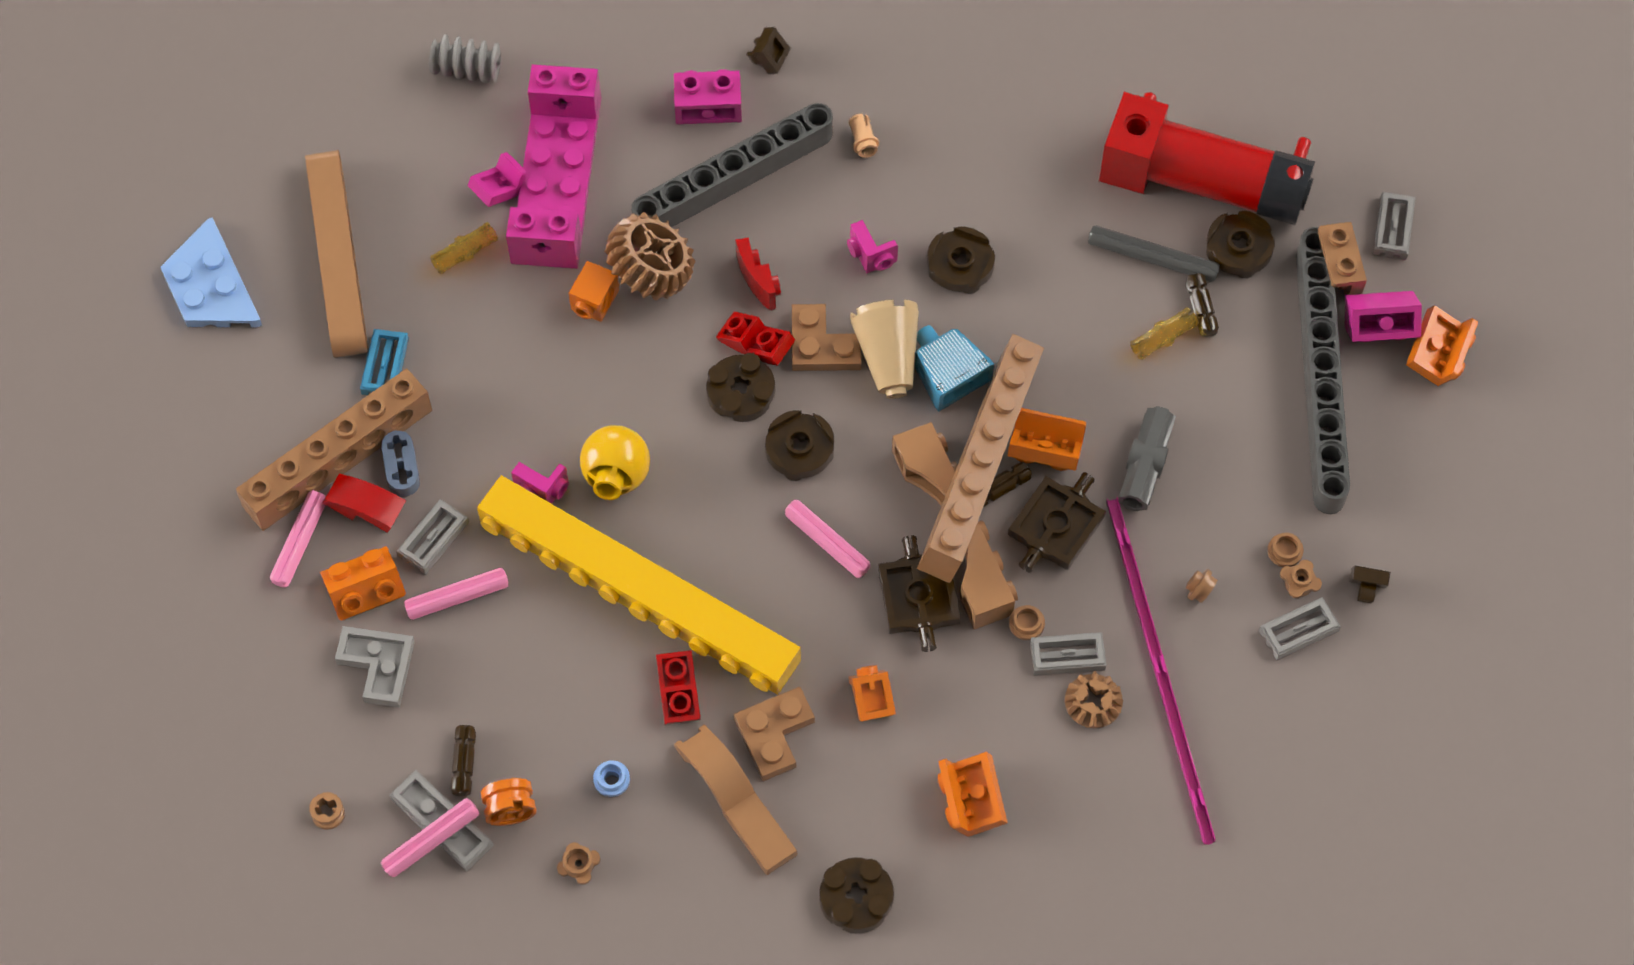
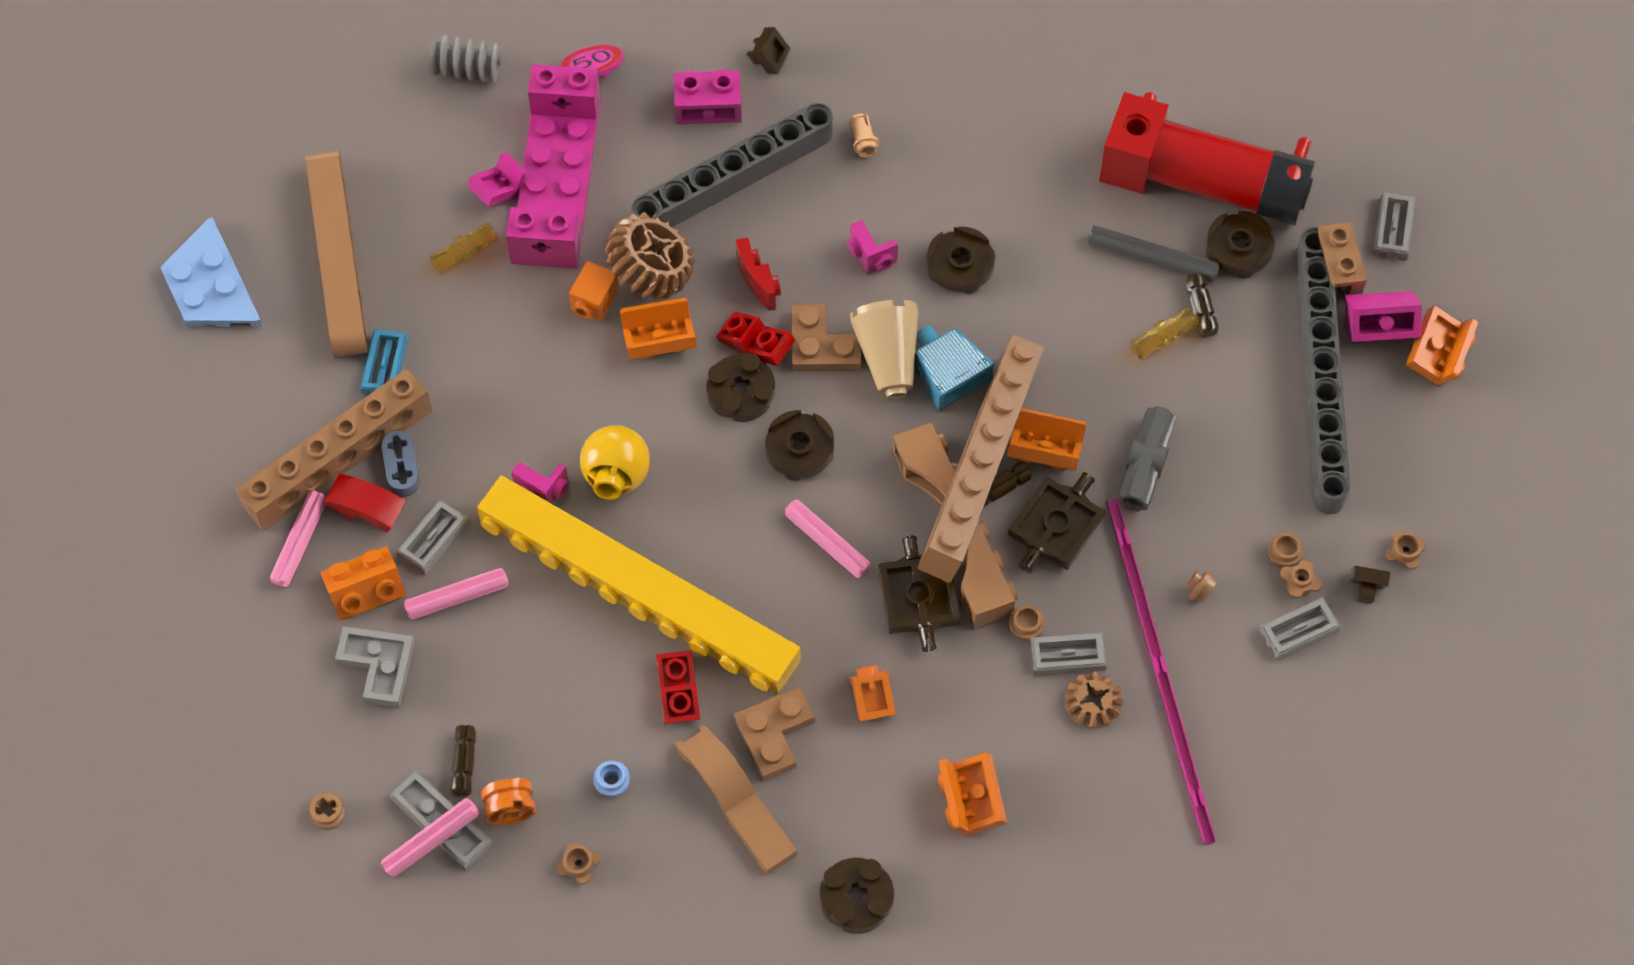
none -> piece [560,44,625,78]
none -> orange bracket [620,297,697,360]
none -> medium nougat plate [1385,531,1426,569]

